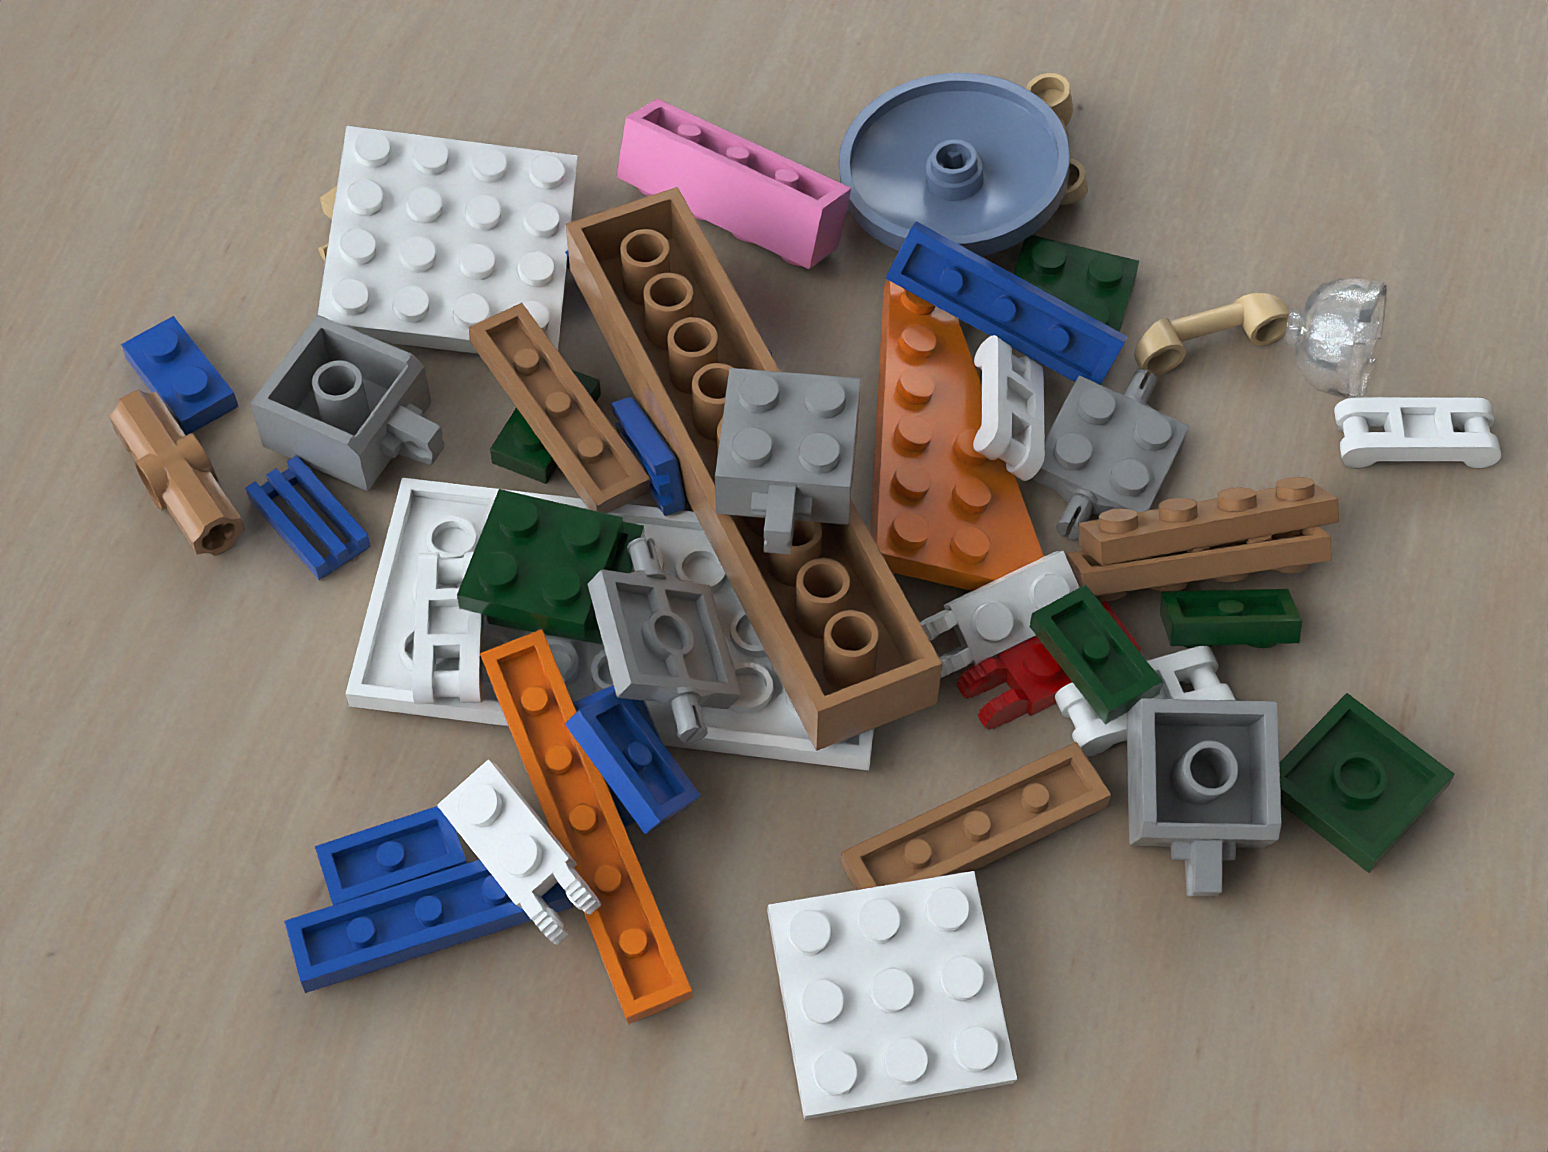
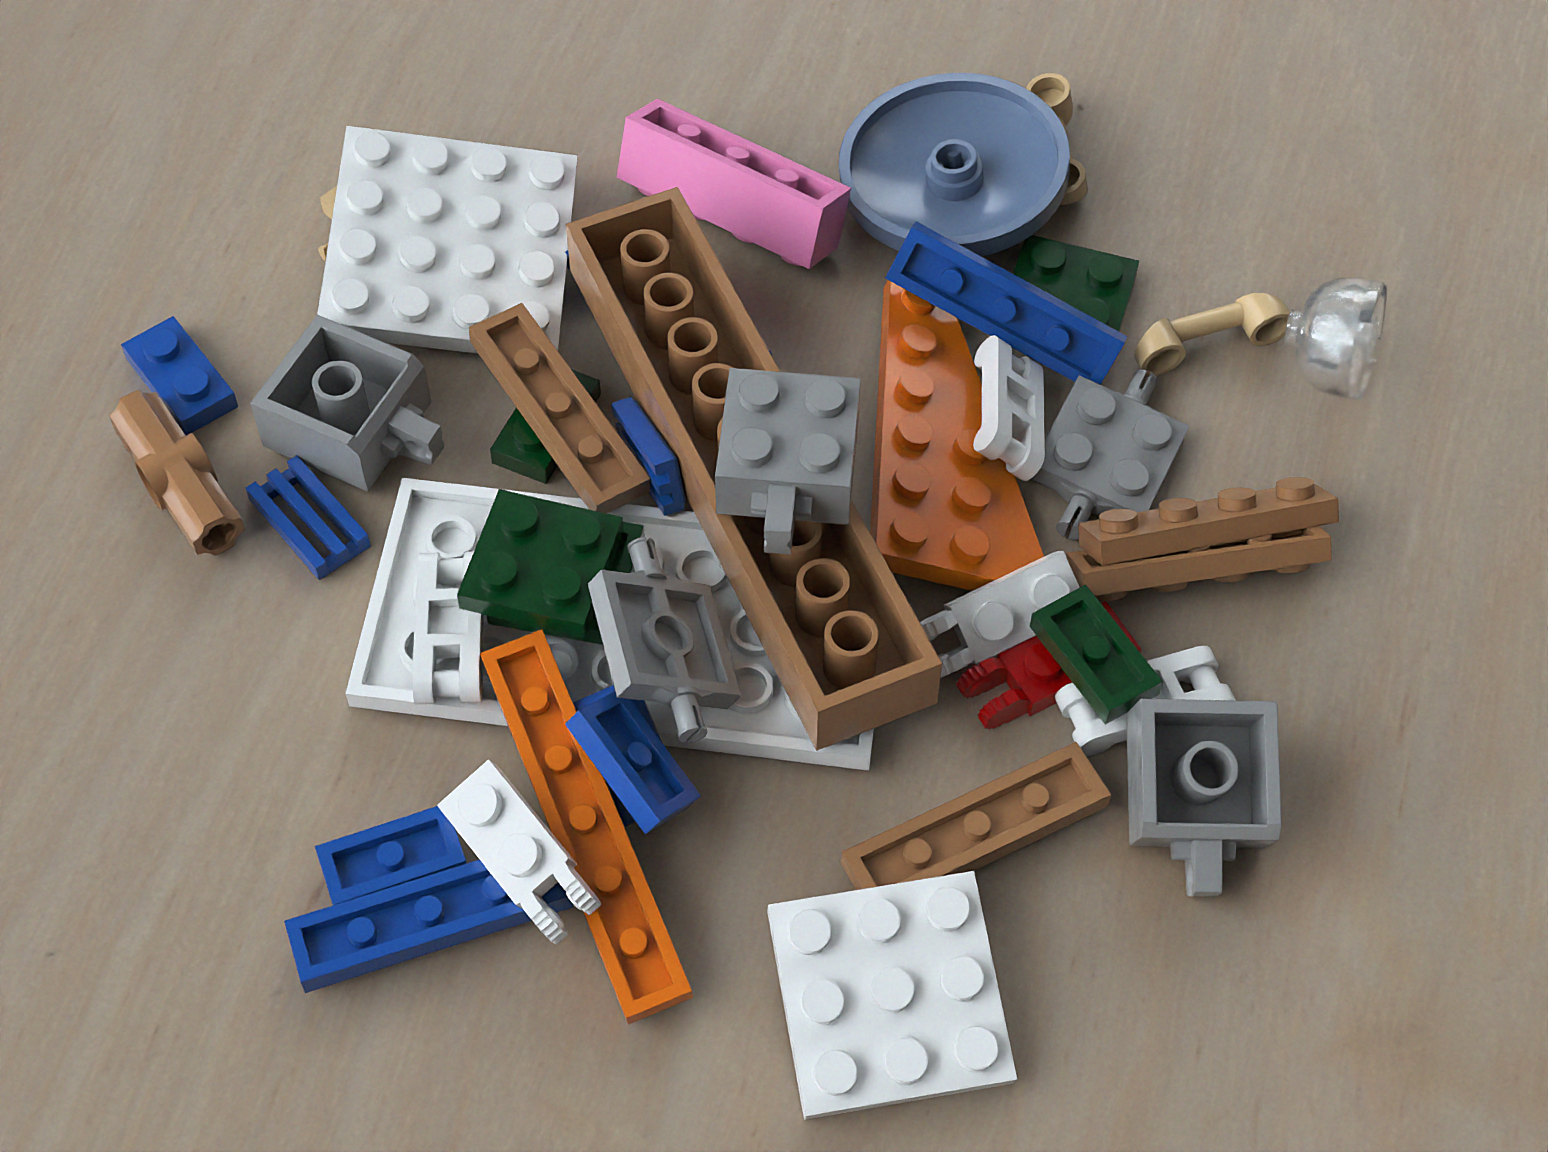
dark green plate [1160,589,1302,649] -> none
dark green plate [1279,693,1455,873] -> none
white plate [1334,397,1501,468] -> none

